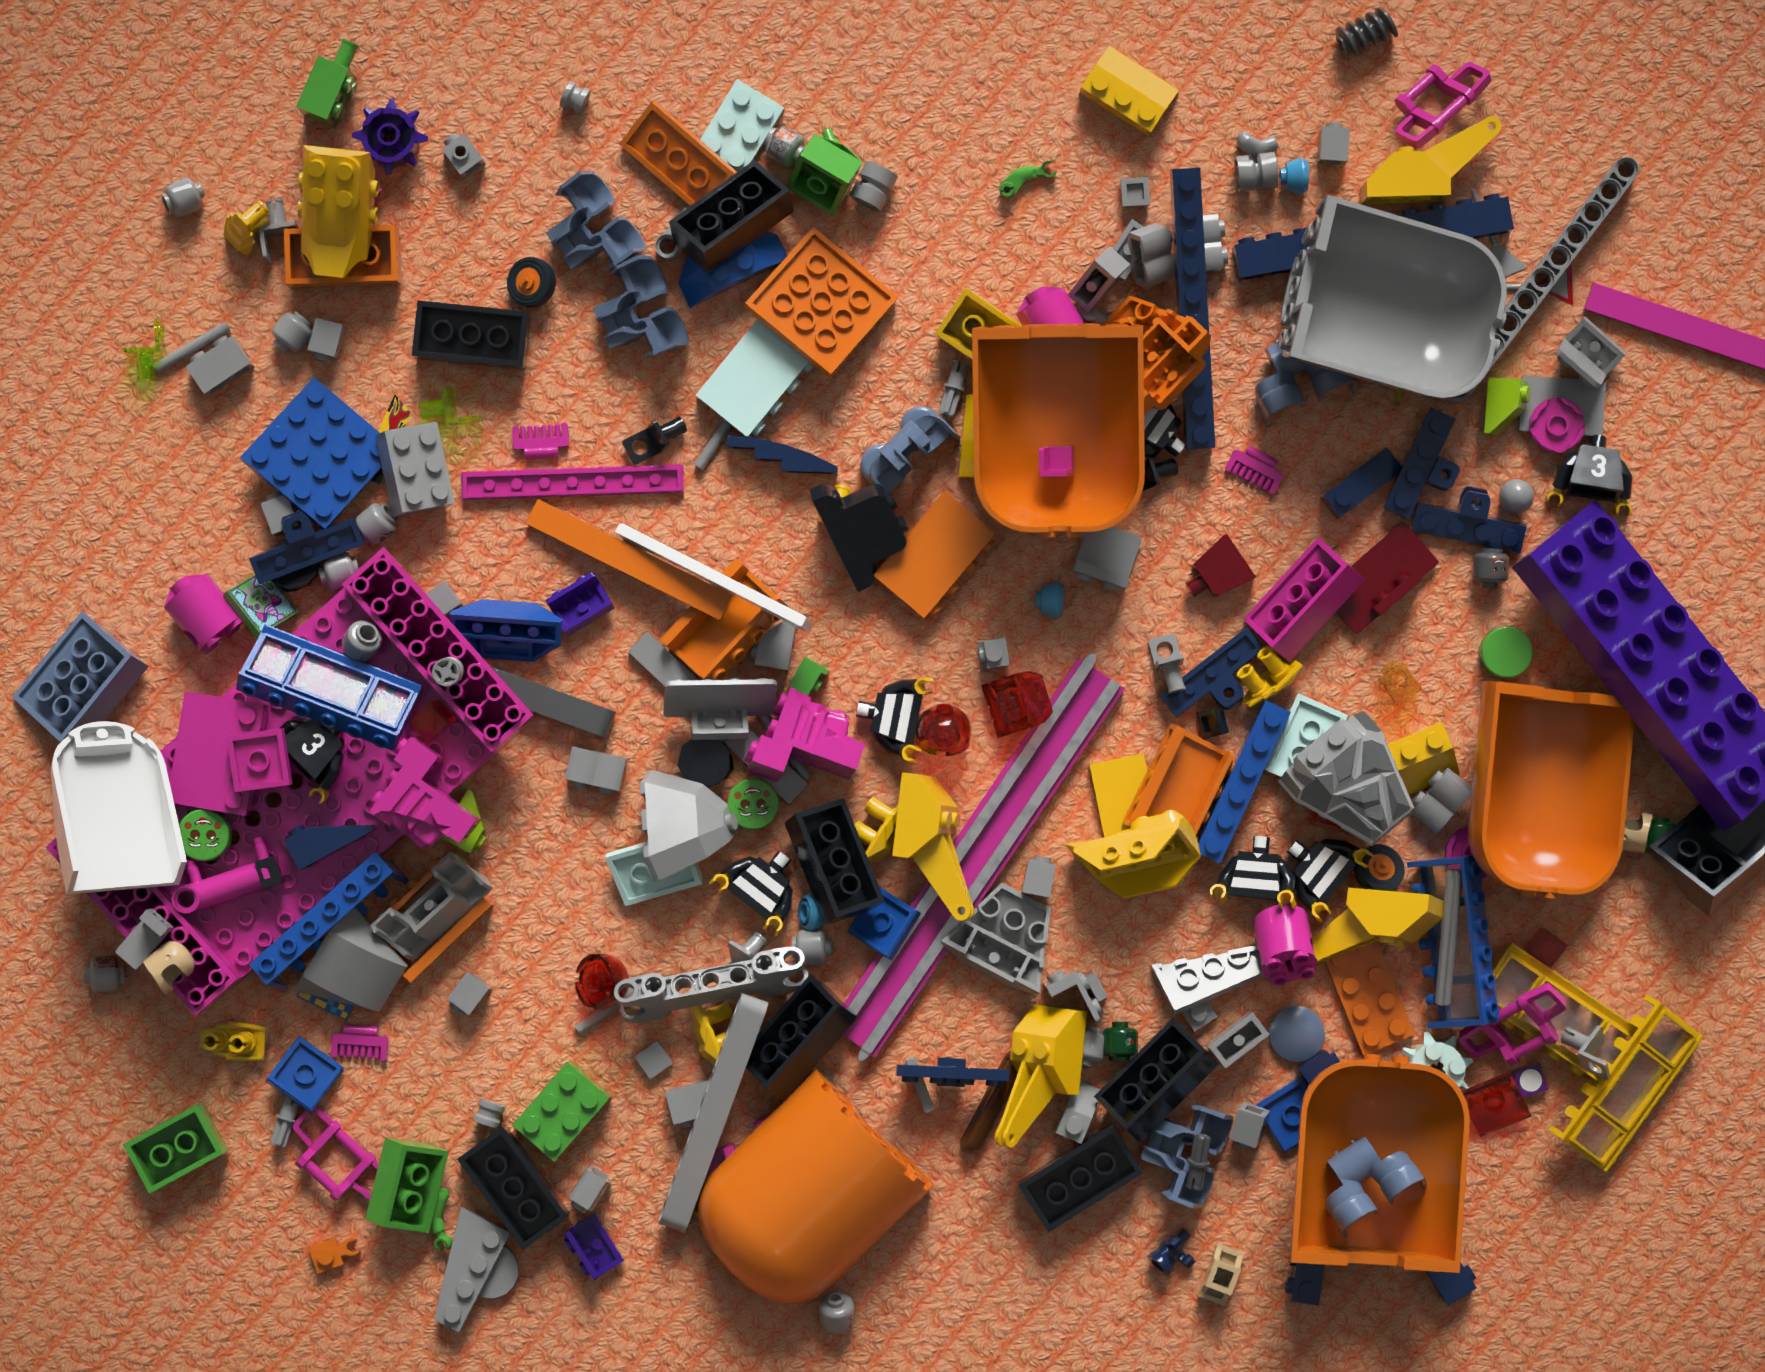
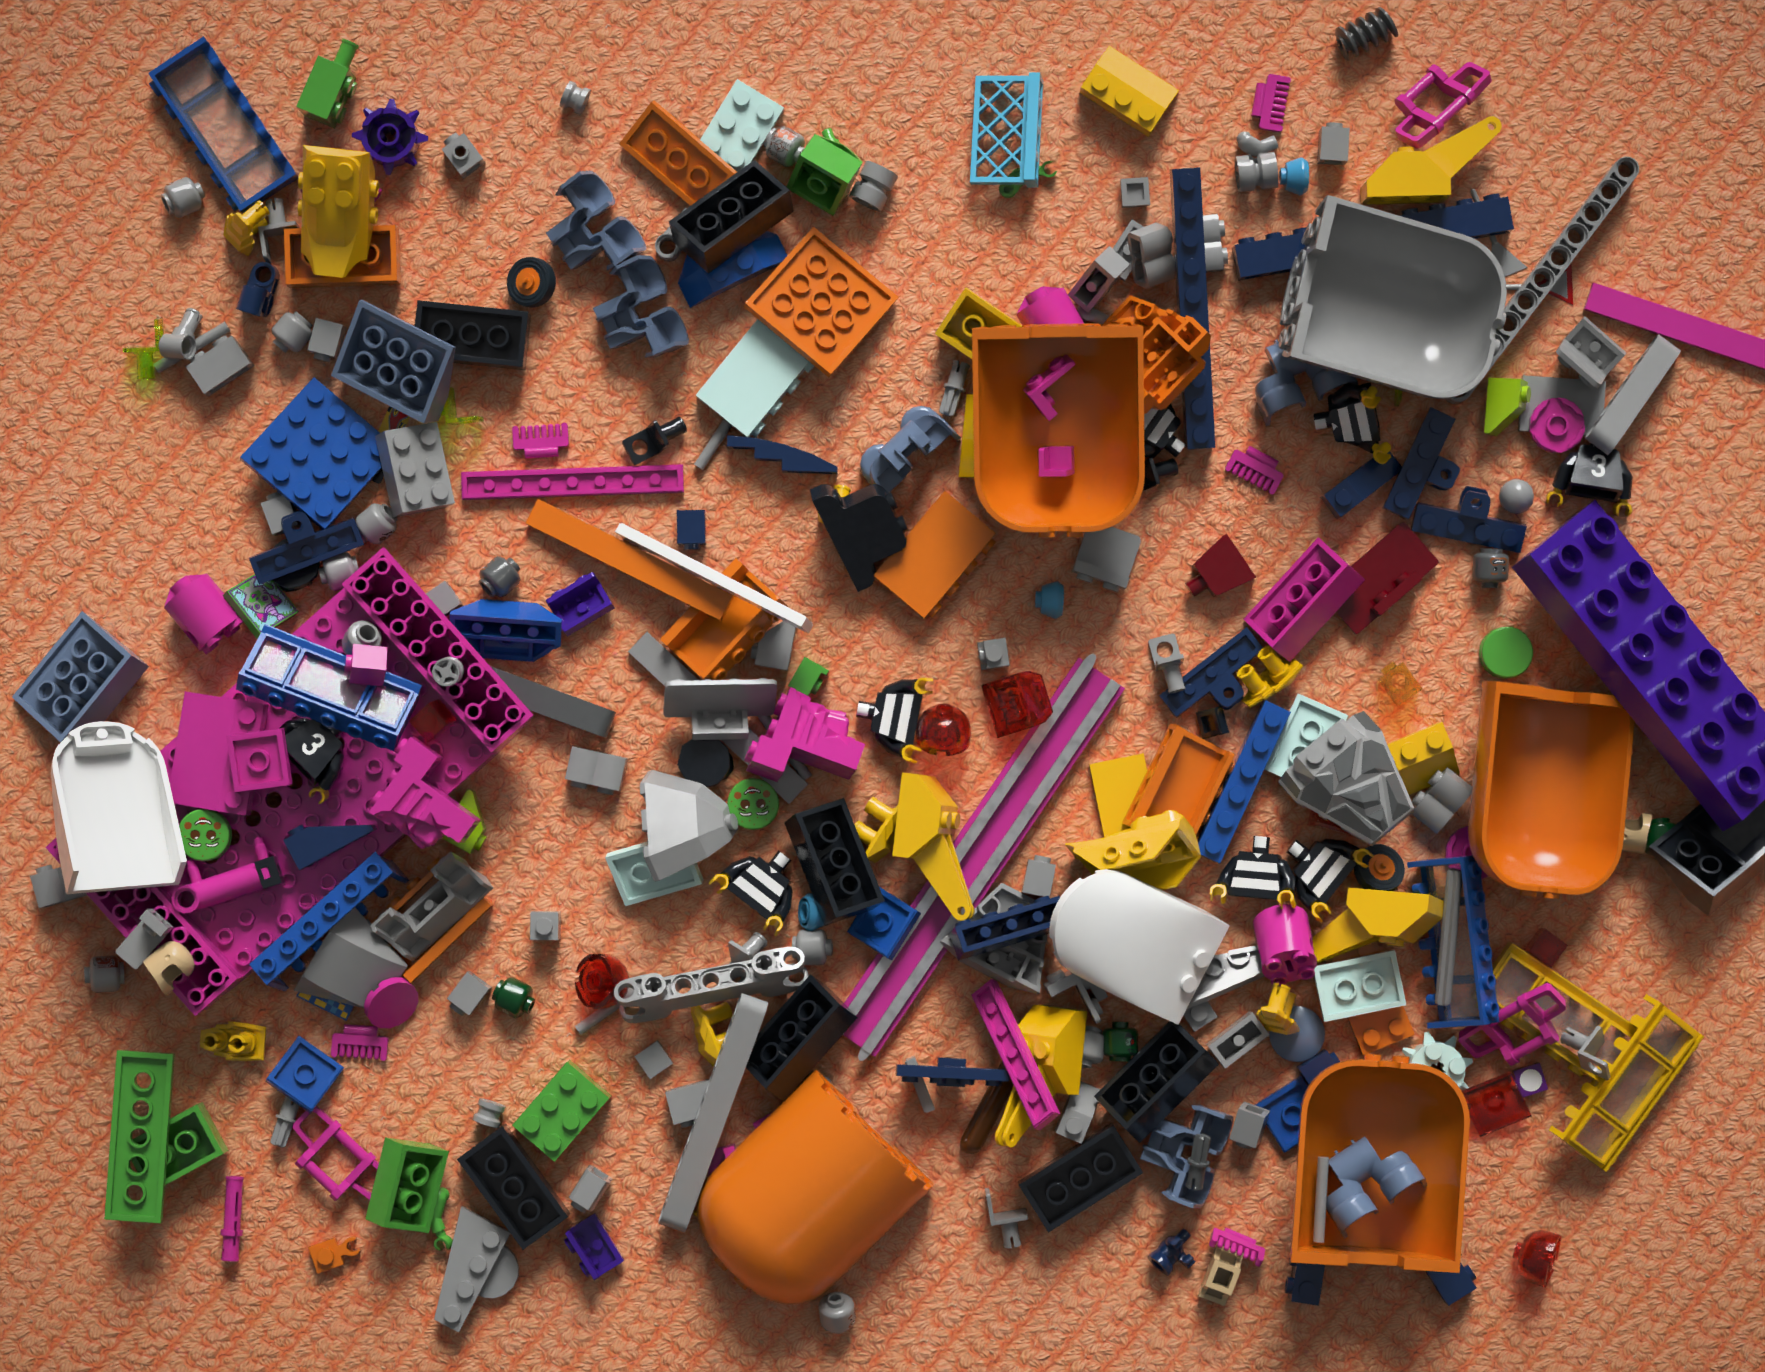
none -> light grey brick [30,865,87,908]
none -> bright green plate [104,1050,175,1223]
none -> clear window [148,36,299,213]
none -> light grey pin [159,308,203,360]
none -> dark pink pin [220,1176,244,1261]
none -> dark blue piece [236,262,280,318]
none -> sand blue slope [331,300,456,424]
none -> brick [344,644,387,686]
none -> dark pink tile [364,977,418,1028]
none -> dark grey head [479,556,520,597]
none -> dark green head [492,977,535,1018]
none -> light grey brick [530,911,561,940]
none -> dark blue brick [677,510,706,550]
none -> dark blue brick [949,896,1060,961]
none -> medium azure fence [970,72,1044,188]
none -> dark pink tile [971,979,1060,1130]
none -> light grey bracket [985,1188,1028,1249]
none -> dark pink bracket [1023,355,1076,421]
none -> white windscreen [1049,869,1230,1024]
none -> dark pink piece [1209,1227,1265,1267]
none -> dark pink piece [1251,74,1291,132]
none -> yellow connector [1257,983,1300,1035]
none -> light grey bar [1313,1156,1329,1243]
none -> torso [1314,382,1391,464]
none -> light aqua plate [1314,950,1406,1022]
none -> clear red cylinder [1513,1230,1562,1288]
none -> light grey beam [1585,334,1681,455]

